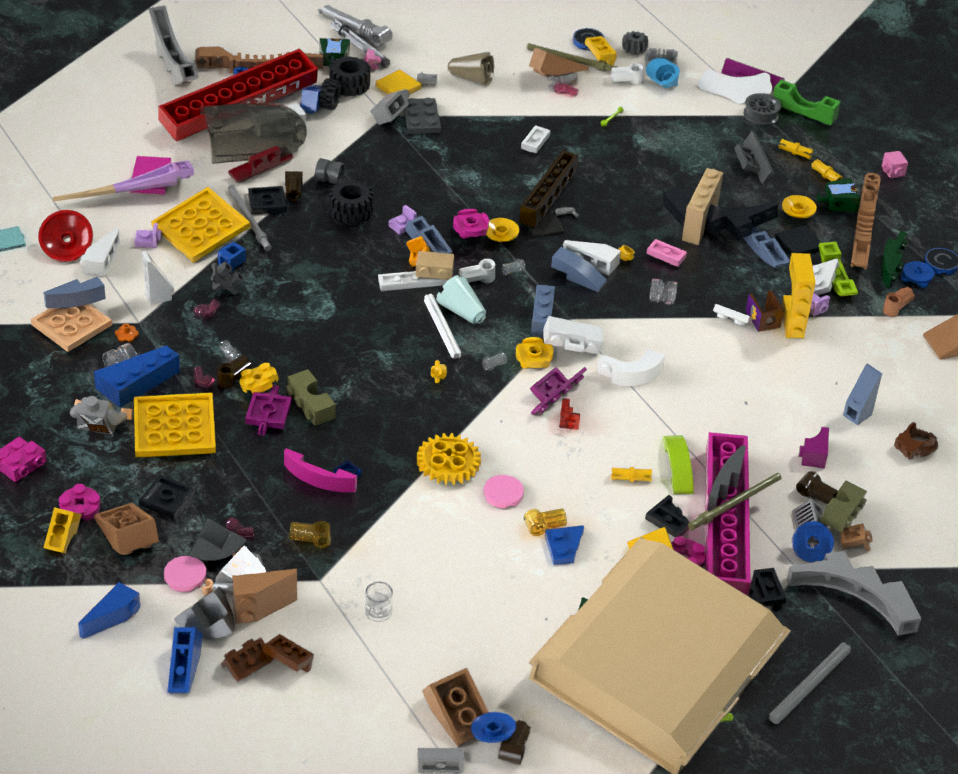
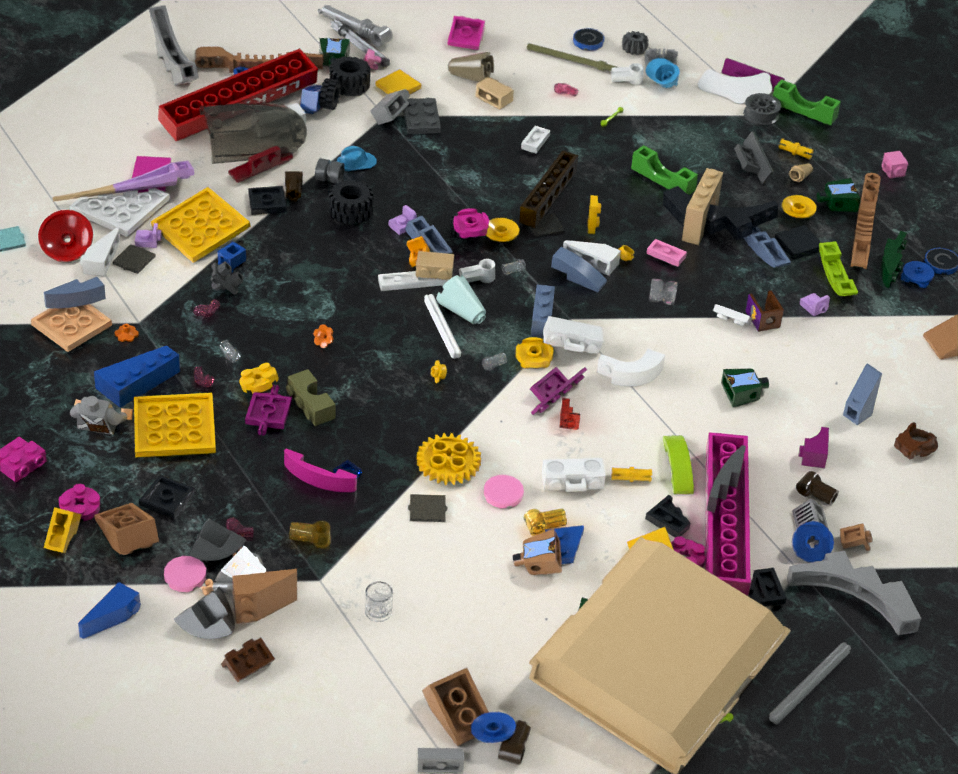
clear wheel [102,343,137,367] -> none
white slope [142,250,174,305] -> none
blue slope [167,627,203,693] -> none
dark brown piece [217,355,251,389] -> none
light grey bar [228,185,272,251] -> none
reddish brown bracket [263,634,314,672] -> none
light grey pin [417,72,438,85] -> none
medium nougat slope [529,48,589,77] -> none
light grey plate [547,73,576,89] -> none
light grey piece [555,207,579,218] -> none
yellow bracket [585,36,617,65] -> none
olive bar [688,473,782,530] -> none
yellow arch [781,253,816,339] -> none
yellow pin [812,159,843,181] -> none
white wing [813,258,839,295] -> none
olive arch [820,480,867,533] -> none
nougat piece [883,287,915,317] -> none
none -> white plate [69,188,170,237]
none -> clear smoke piece [112,244,156,274]
none -> orange plant [313,324,334,348]
none -> dark azure piece [336,146,377,171]
none -> clear smoke piece [408,494,448,522]
none -> dark pink plate [447,16,485,50]
none -> tan brick [476,77,514,110]
none -> medium nougat torso [513,529,562,575]
none -> white piece [542,458,605,492]
none -> yellow plate [588,195,601,234]
none -> bright green arch [631,145,698,195]
none -> dark green torso [721,368,769,407]
none -> tan cone [789,164,813,182]

